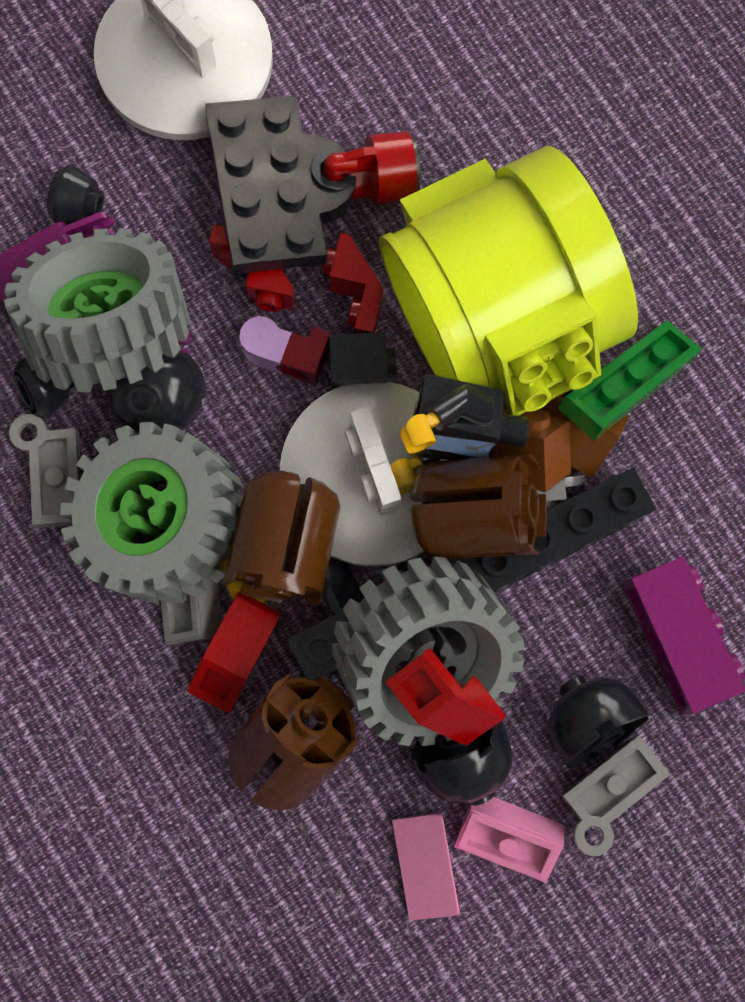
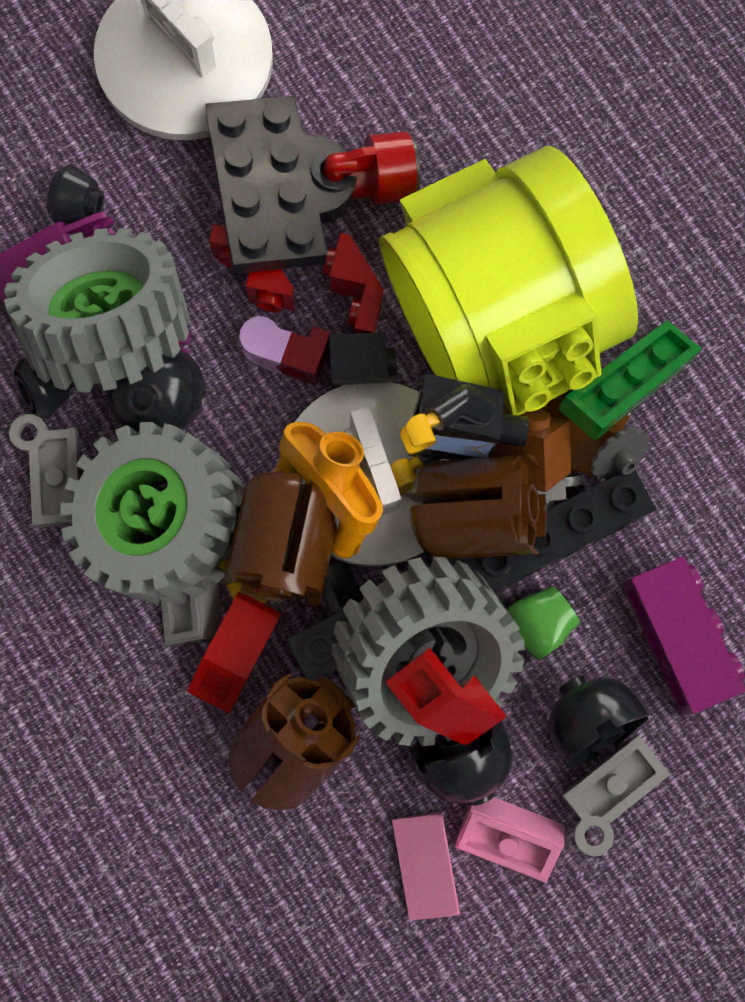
none -> light orange connector [273,422,383,559]
none -> bright green piece [507,585,580,661]
none -> dark grey piece [590,427,650,480]

